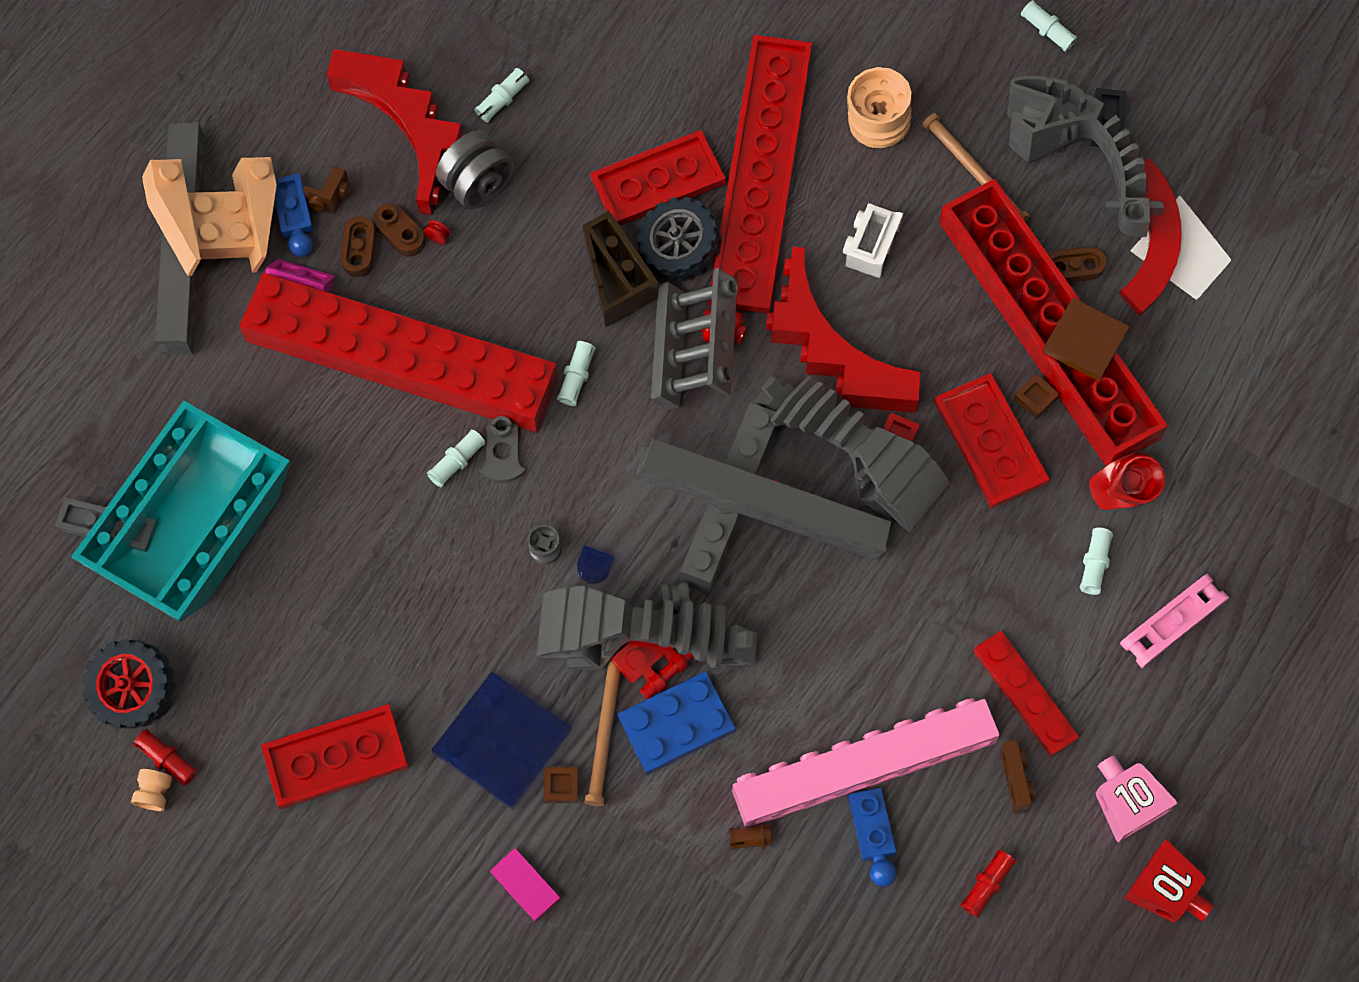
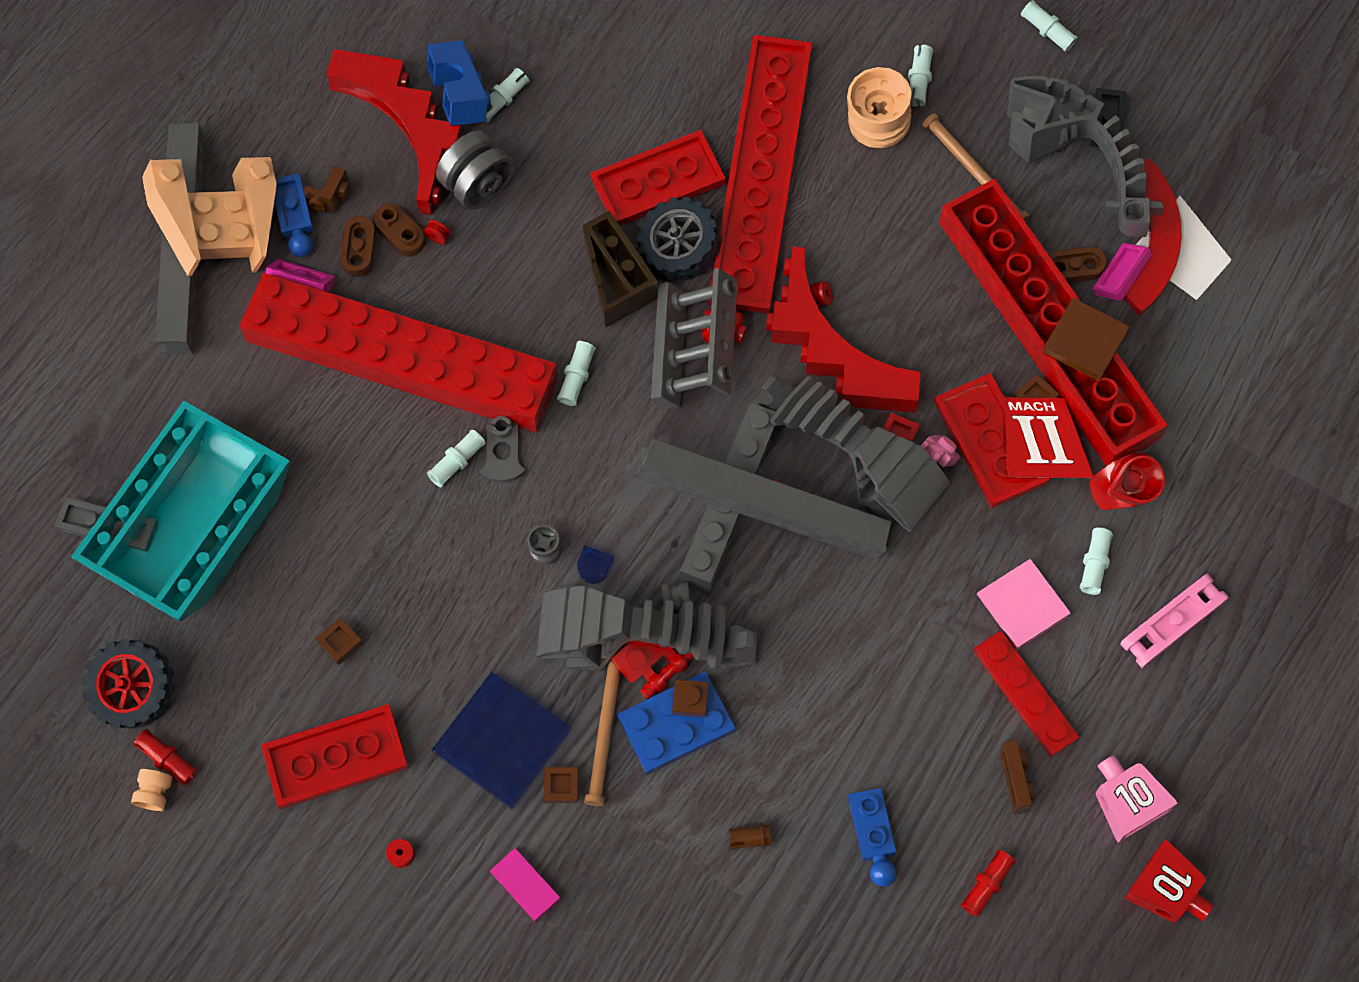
bright pink brick [732,698,1000,827] -> none
white window [843,203,903,278] -> none
none -> reddish brown plate [315,618,363,665]
none -> red piece [386,839,415,868]
none -> blue arch [426,40,491,126]
none -> reddish brown plate [672,679,708,718]
none -> red piece [811,281,833,307]
none -> light aqua pin [908,45,934,107]
none -> bright pink plate [921,435,961,467]
none -> bright pink piece [977,559,1070,651]
none -> red sticker [1004,397,1094,478]
none -> dark pink tile [1092,243,1152,301]

